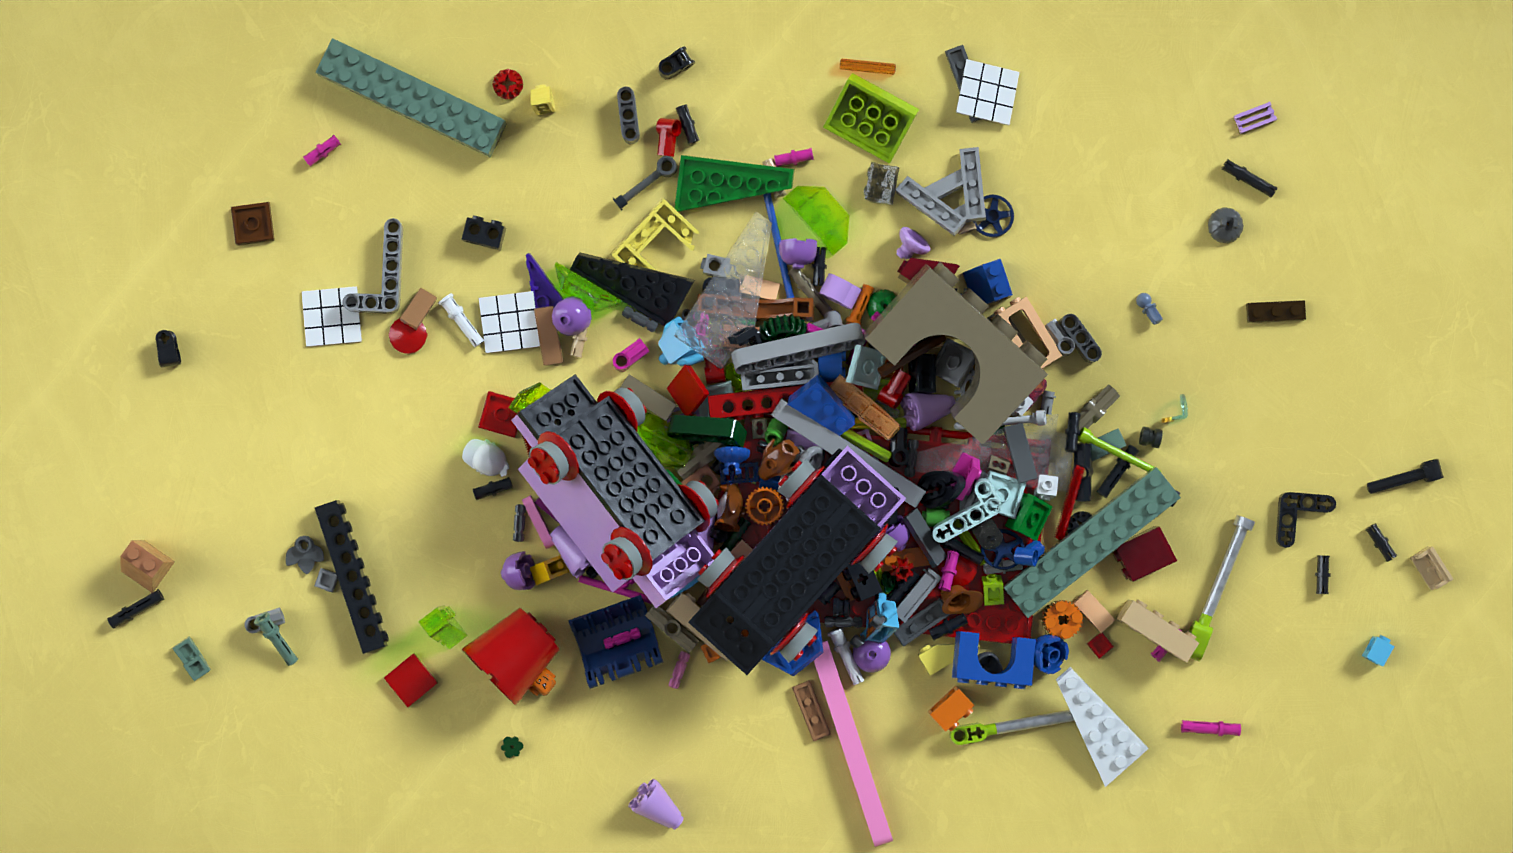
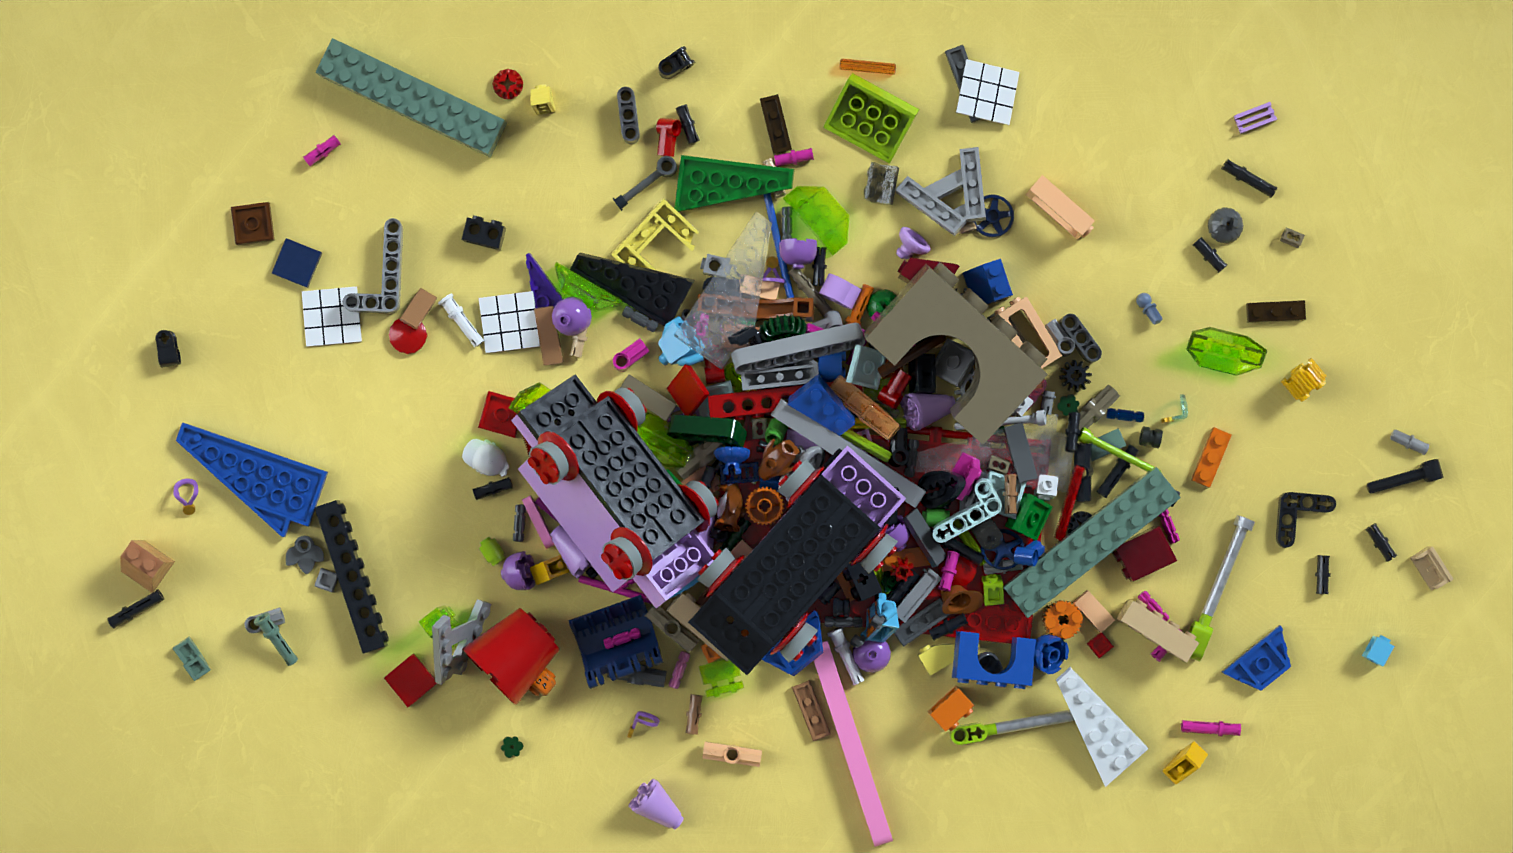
none -> medium lavender piece [173,479,198,515]
none -> blue wing [176,423,328,537]
none -> dark blue tile [272,238,322,288]
none -> light grey plate [432,599,492,685]
none -> lime brick [479,537,505,566]
none -> dark grey piece [607,664,667,687]
none -> medium lavender piece [627,711,660,738]
none -> medium nougat pin [685,694,703,735]
none -> clear neon green plate [699,659,744,698]
none -> black pin [700,465,718,489]
none -> light nougat piece [702,742,762,767]
none -> piece [759,256,785,283]
none -> dark brown plate [760,94,792,155]
none -> dark grey axle [782,207,792,240]
none -> medium nougat pin [1003,474,1018,514]
none -> light nougat piece [1026,175,1095,240]
none -> dark green plant [1057,394,1080,416]
none -> black gear [1059,360,1092,392]
none -> clear blue axle [1106,408,1144,422]
none -> dark pink axle [1138,591,1169,622]
none -> dark pink axle [1158,508,1180,544]
none -> yellow slope [1162,741,1208,784]
none -> clear neon green wedge [1186,327,1267,376]
none -> orange plate [1191,427,1232,488]
none -> black pin [1193,237,1228,273]
none -> blue wing [1222,625,1291,691]
none -> dark tan piece [1280,227,1305,248]
none -> yellow brick [1281,358,1326,402]
none -> light grey axle [1390,430,1429,455]

